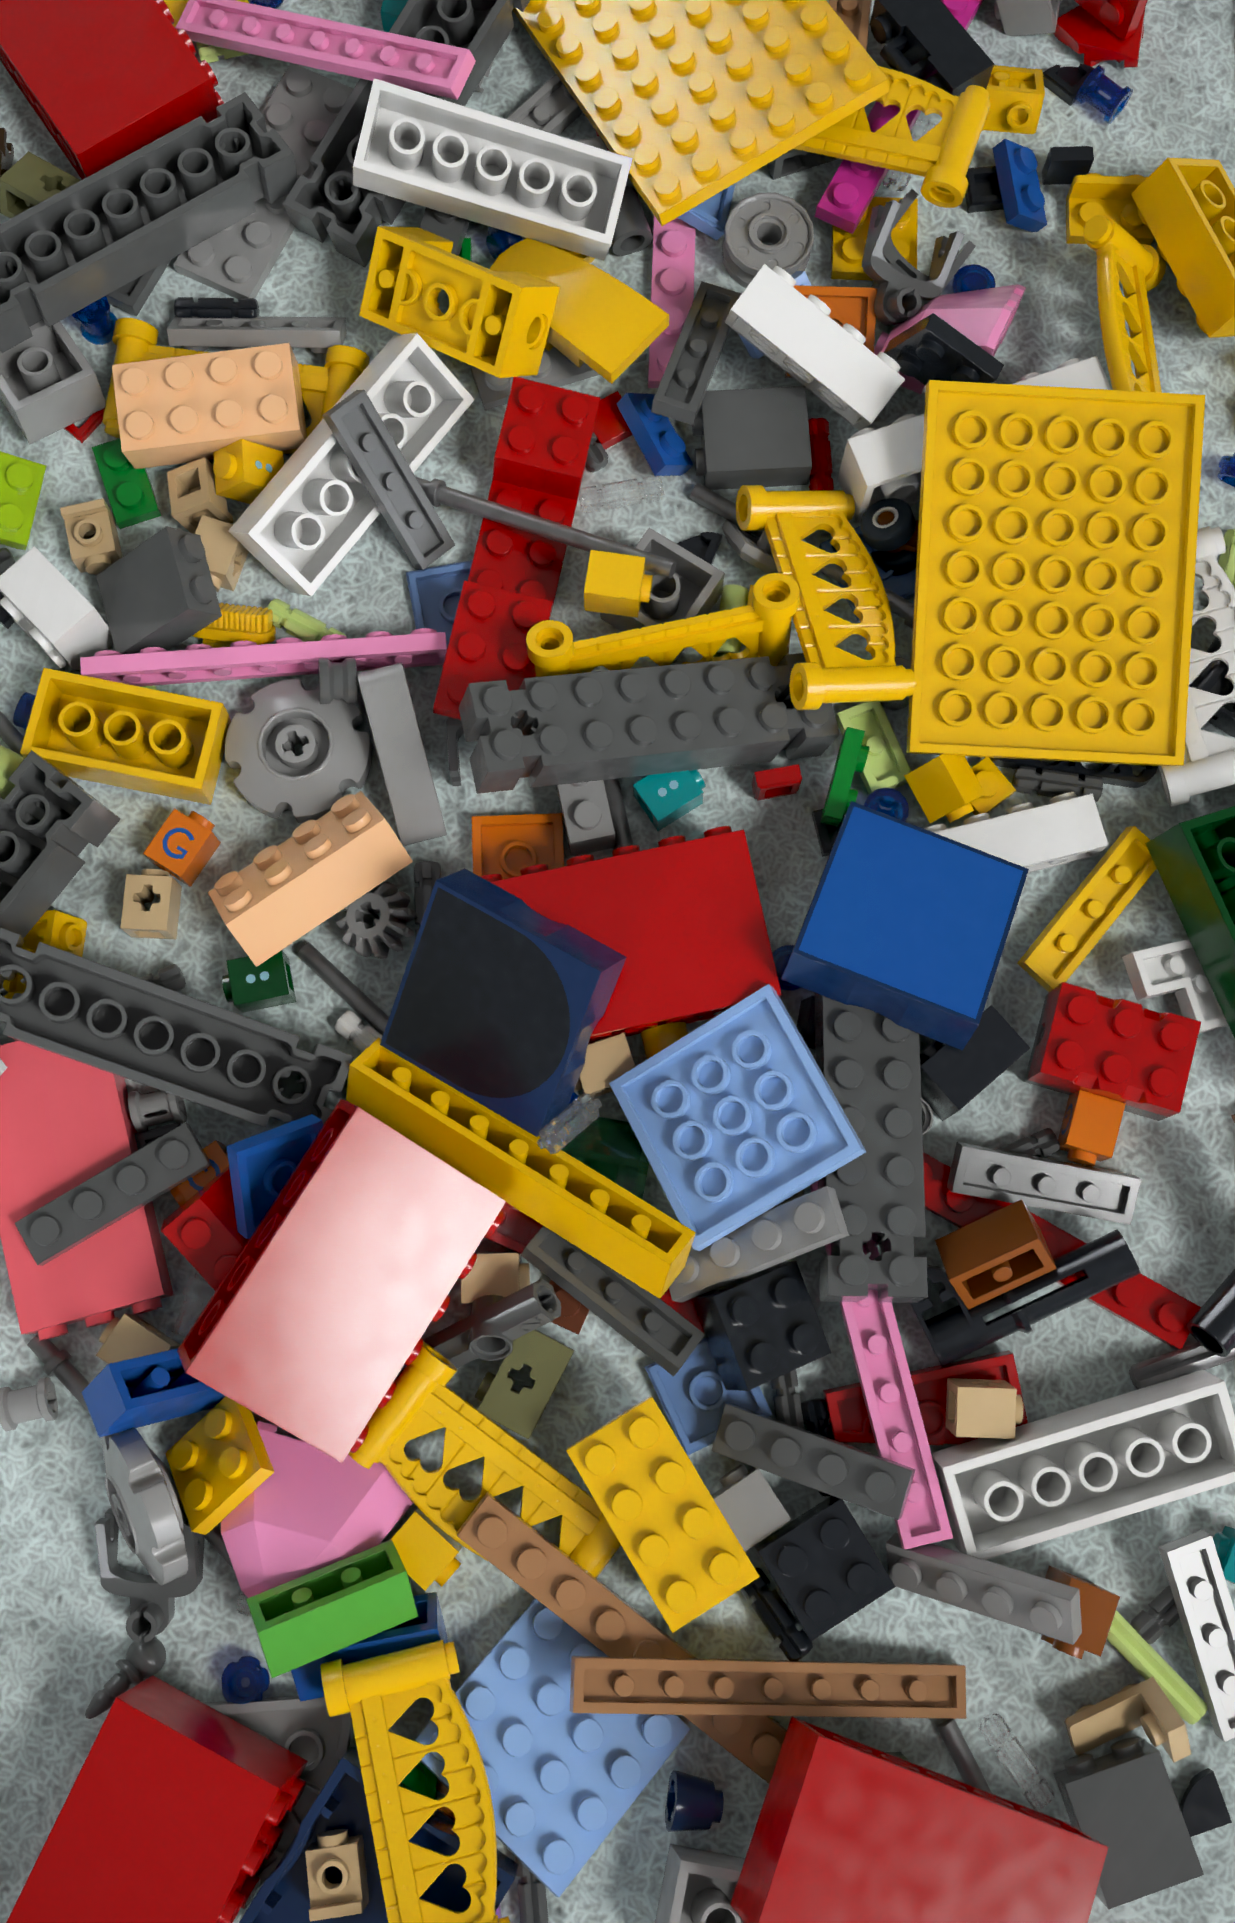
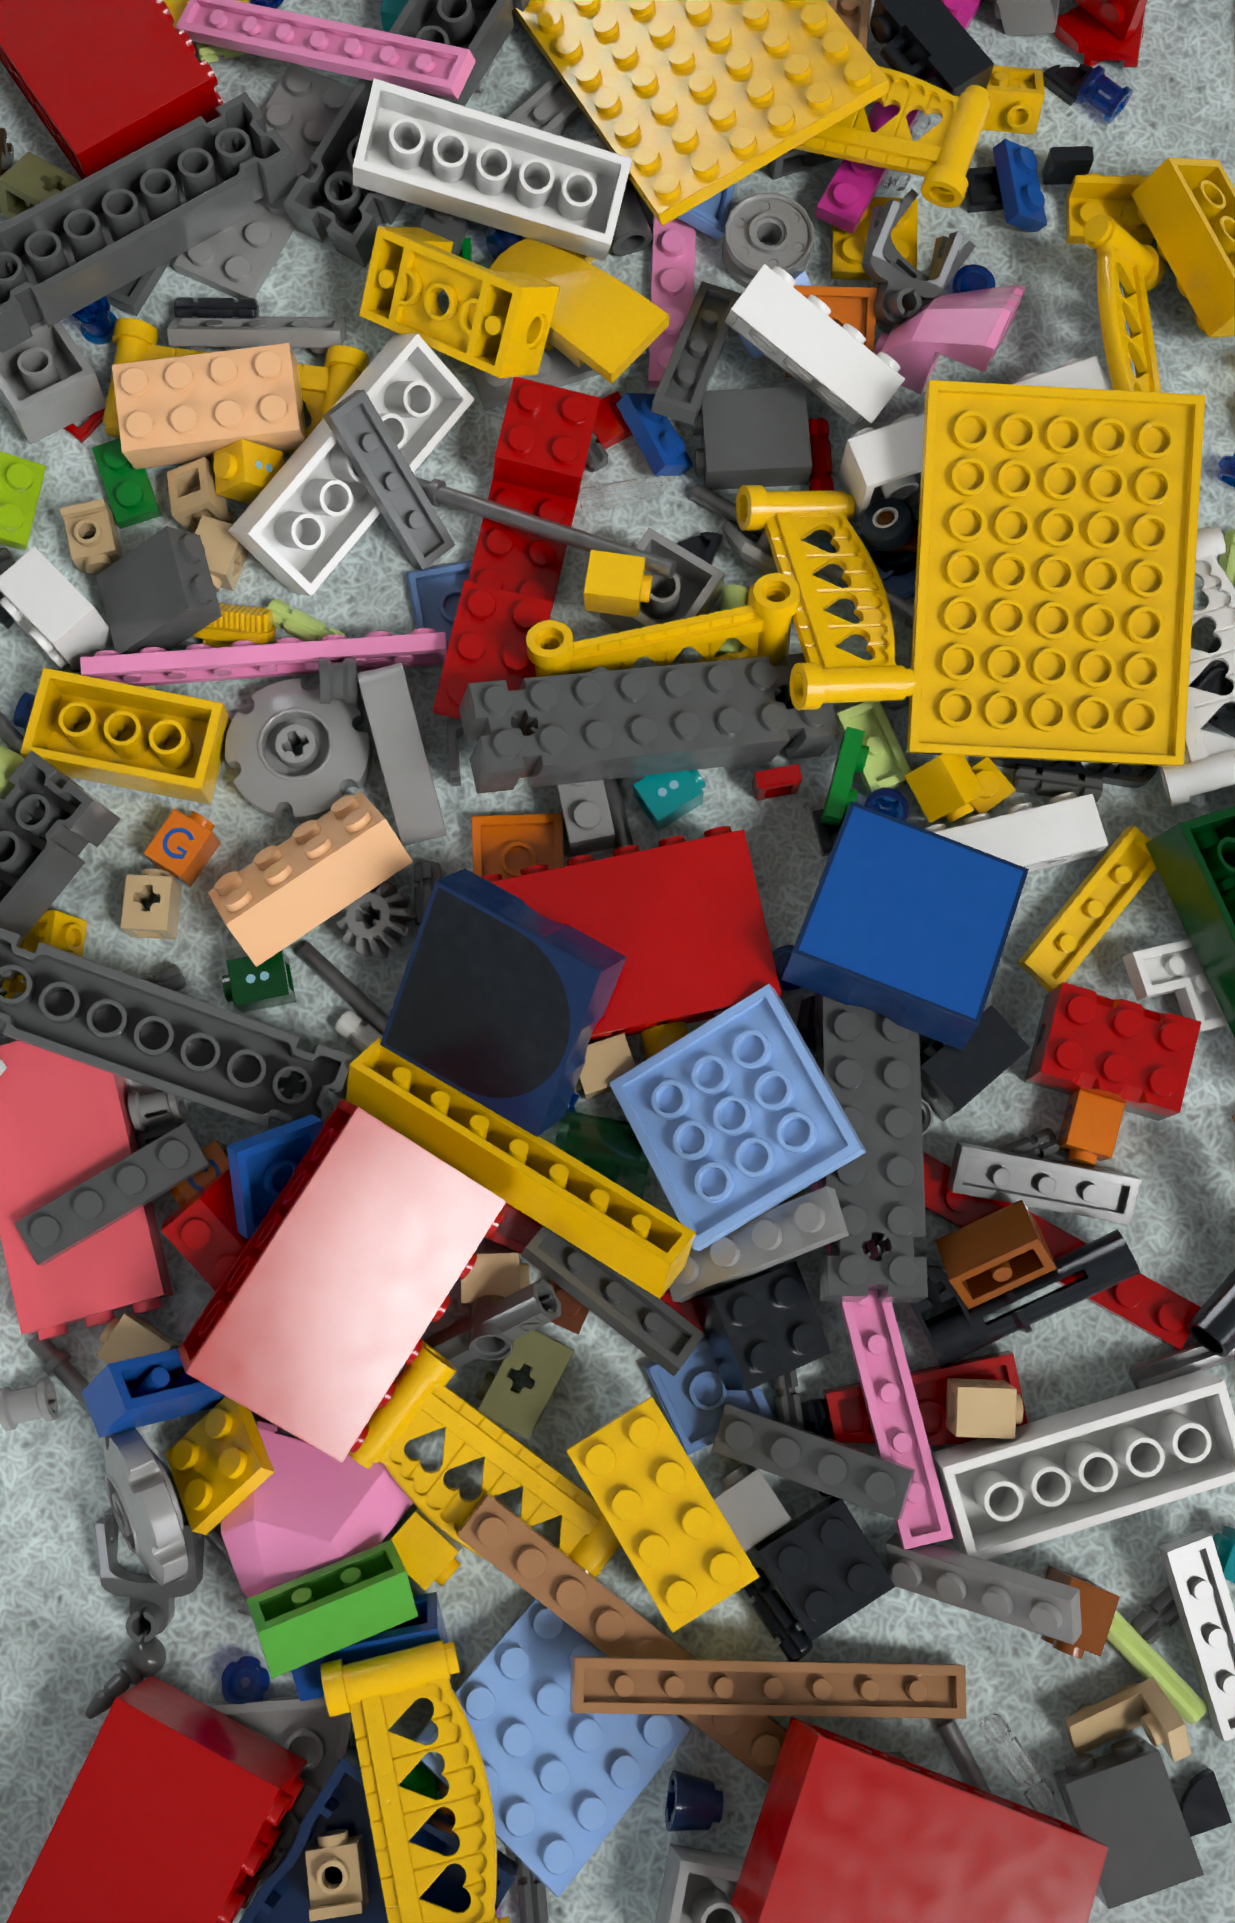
clear axle [537,1093,602,1154] -> none
black plate [884,313,1004,385] -> none

